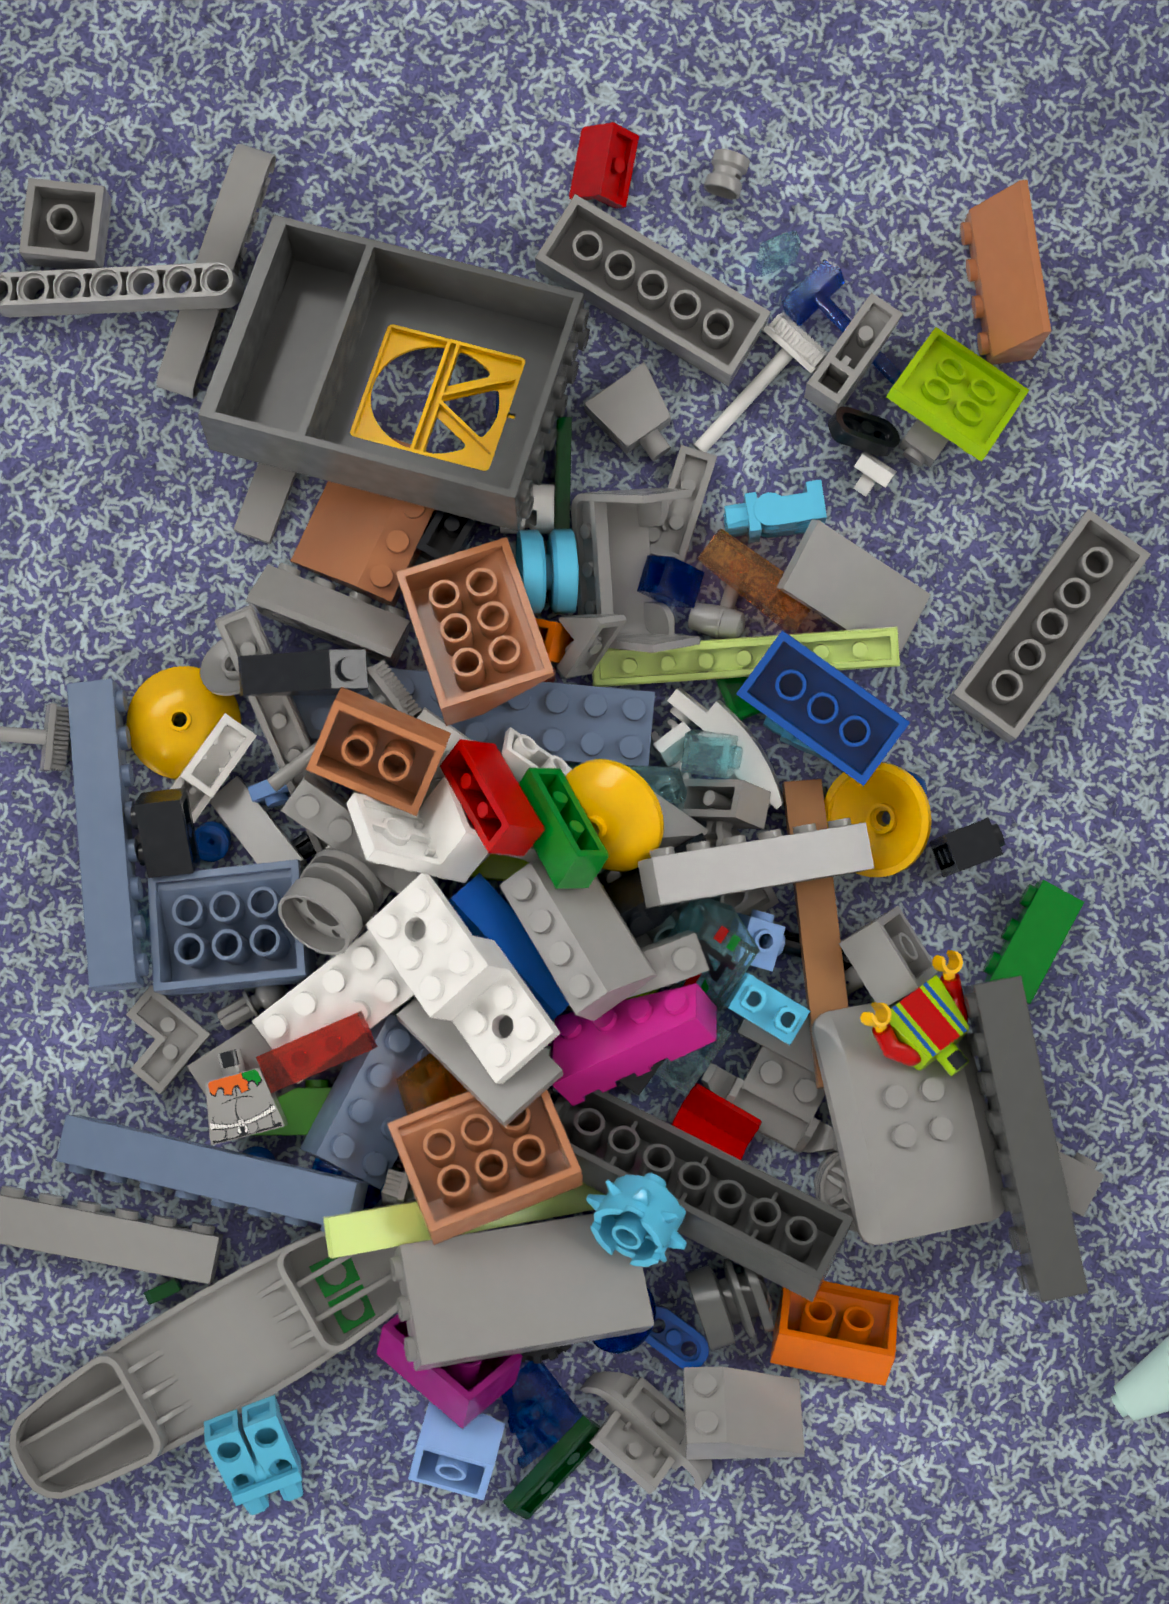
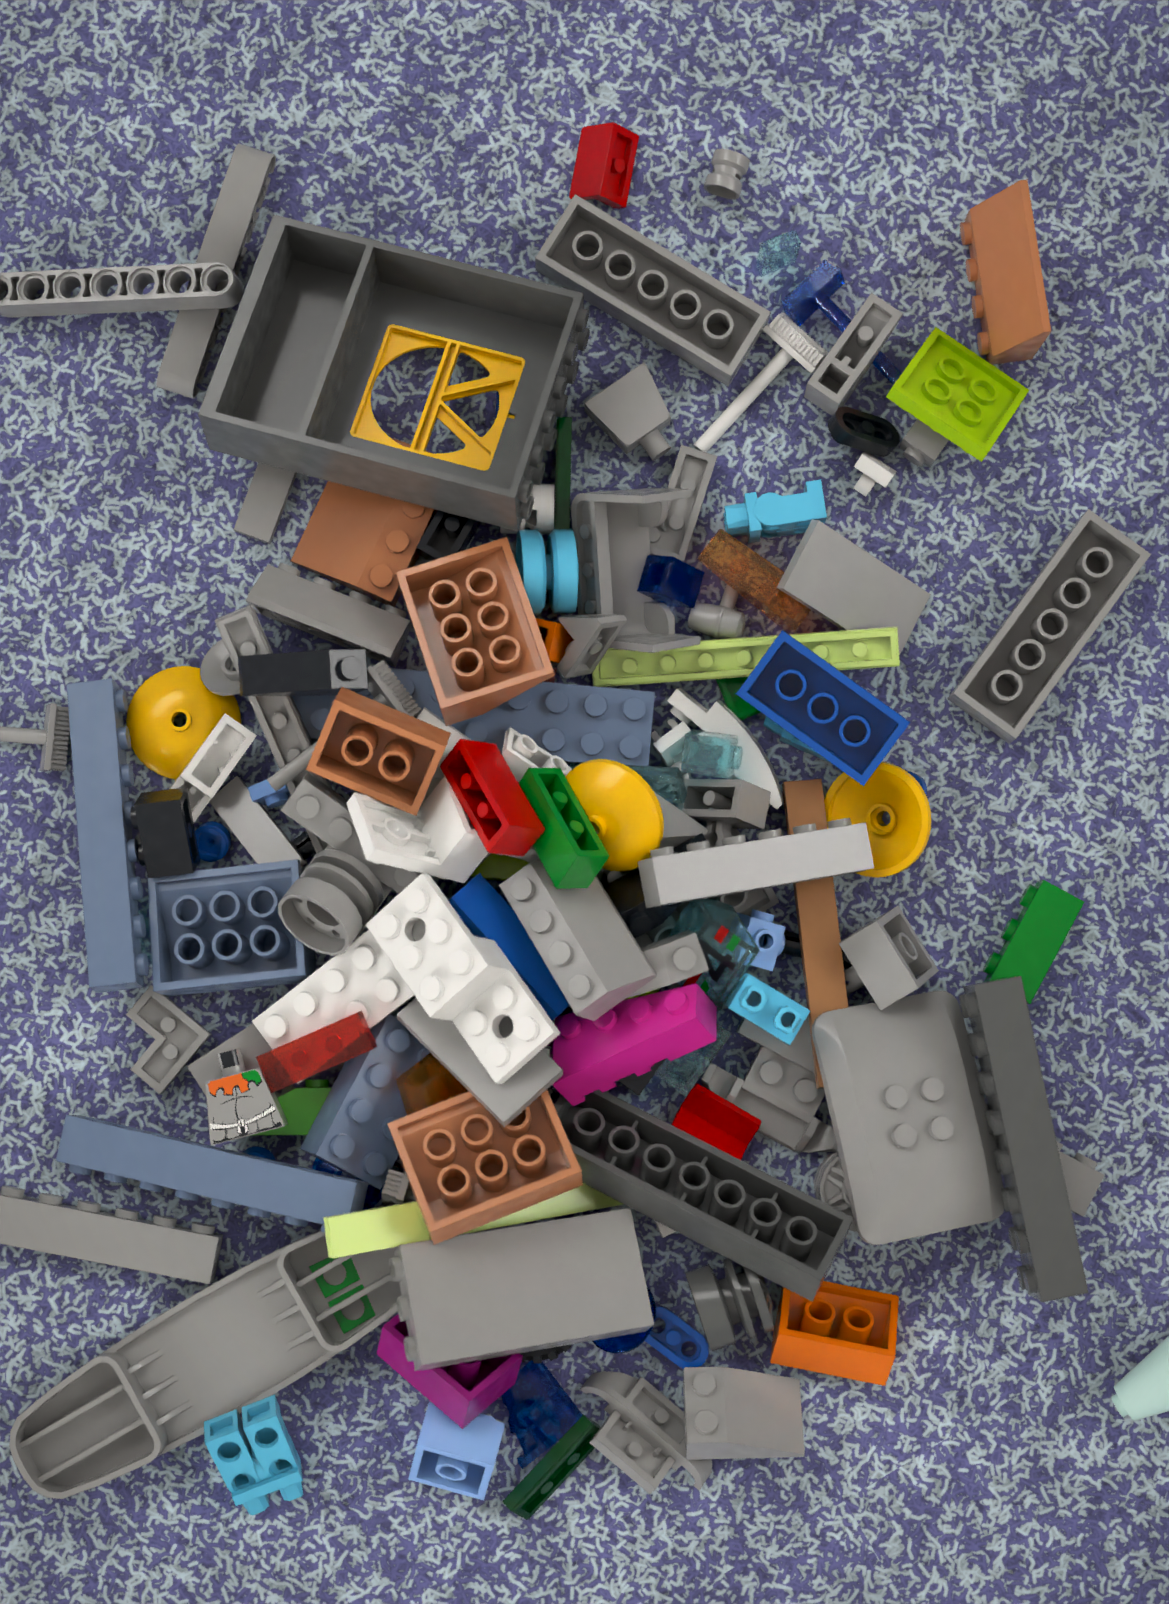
light grey brick [19,178,112,269] -> none
dark green piece [144,1278,183,1305] -> none
light grey axle [217,985,285,1030] -> none
medium azure brick [586,1173,687,1267] -> none
torso [860,950,969,1076] -> none
black brick [929,817,1005,878] -> none

